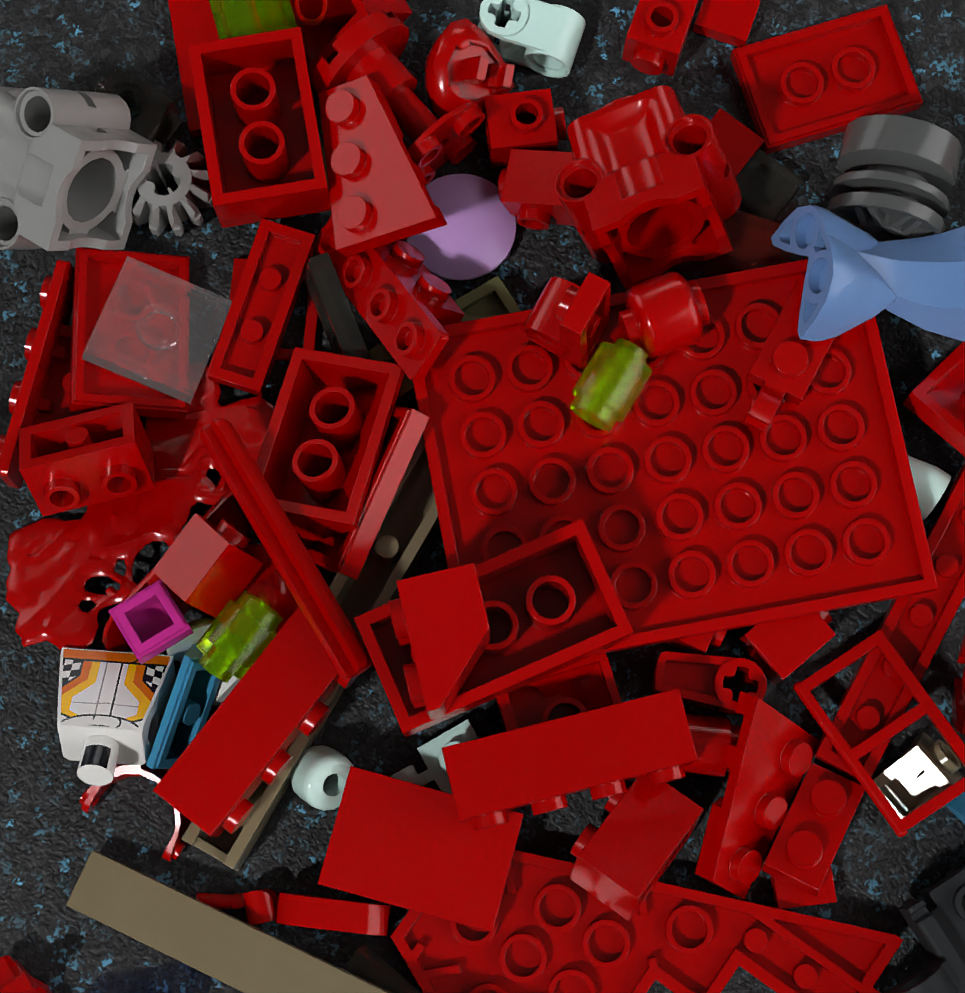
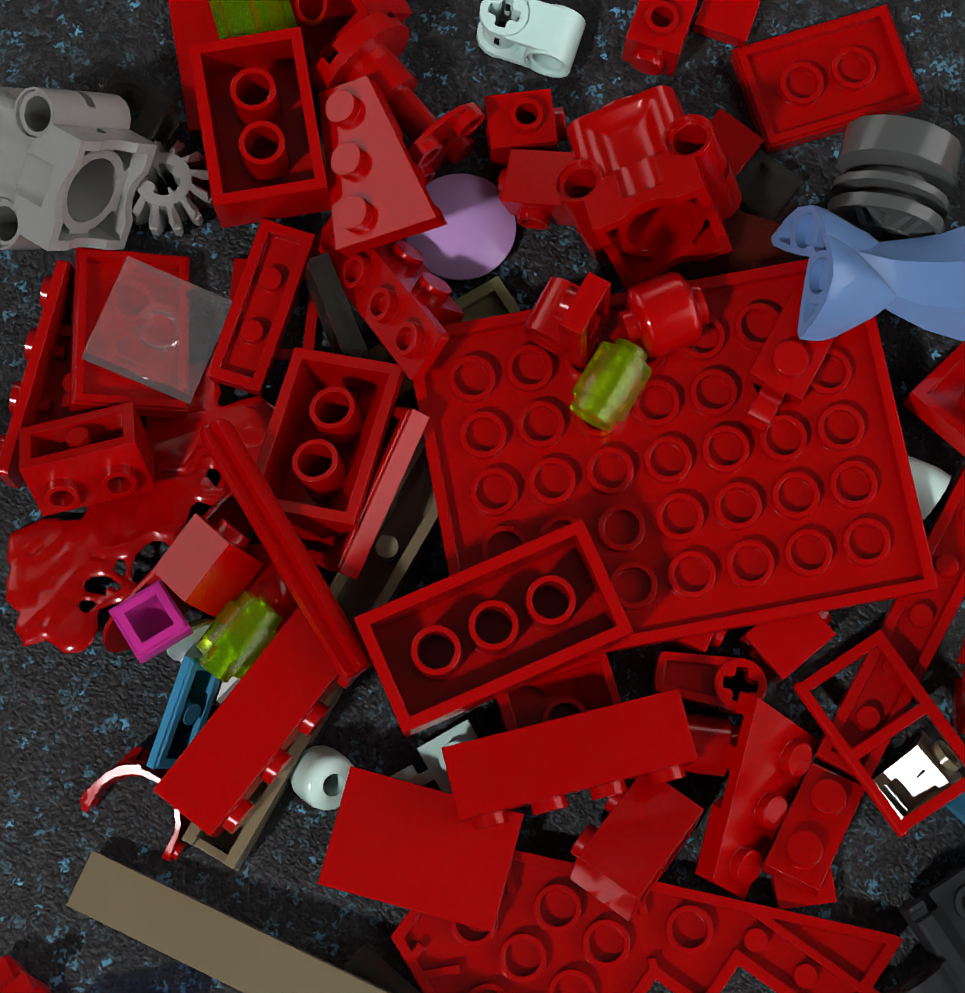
white torso [57,647,176,786] -> none
red hand [196,889,278,925] -> none
red beam [275,892,391,936] -> none
red slope [388,563,490,720] -> none
red piece [424,18,515,118] -> none

